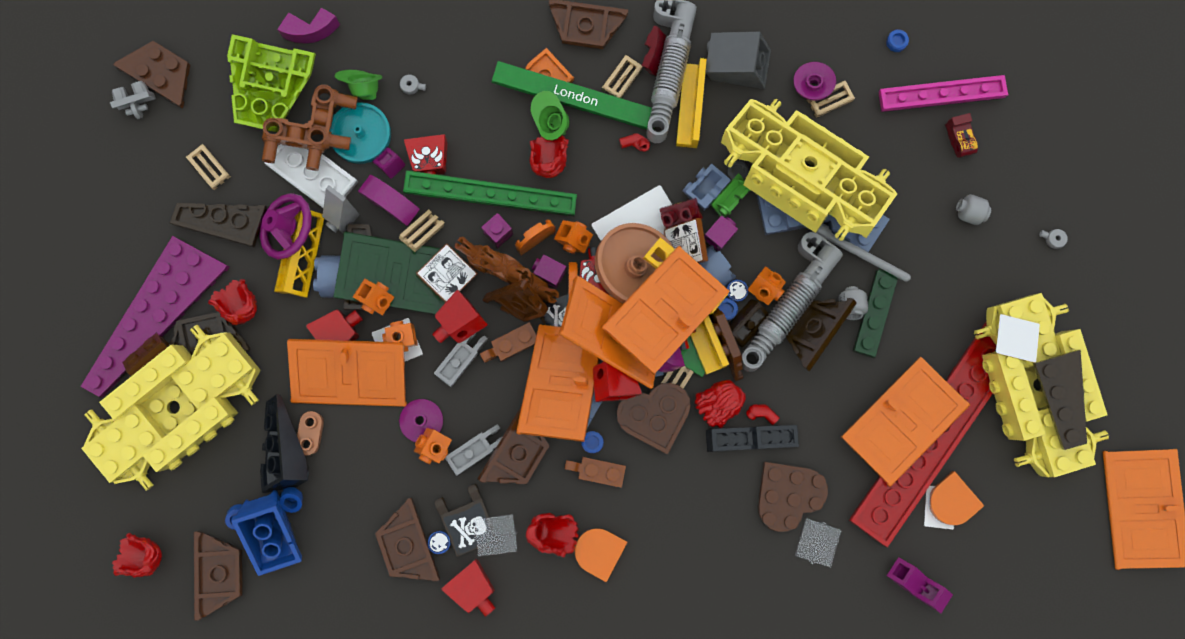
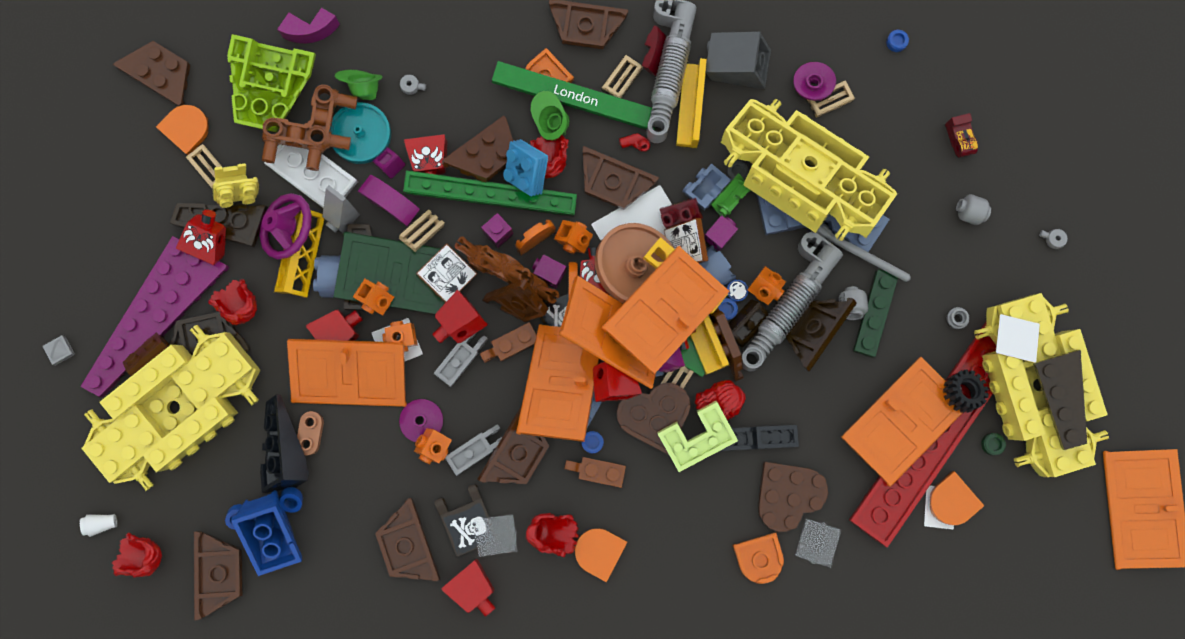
light grey hips [110,81,156,119] -> none
tile [428,531,451,554] -> none
red arm [746,404,780,425] -> none
dark pink plate [878,75,1008,112] -> none
magenta brick [887,557,953,613] -> none
none -> light grey tile [43,335,75,366]
none -> white cone [80,514,117,537]
none -> orange tile [156,105,208,155]
none -> red torso [176,210,226,265]
none -> light yellow piece [212,163,259,208]
none -> reddish brown wing [442,116,513,183]
none -> dark azure brick [503,139,548,197]
none -> reddish brown wing [583,146,659,210]
none -> yellowish green plate [657,401,738,472]
none -> orange tile [733,532,784,584]
none -> black tyre [943,370,989,413]
none -> light grey plate [947,307,969,329]
none -> dark green tile [981,433,1006,455]

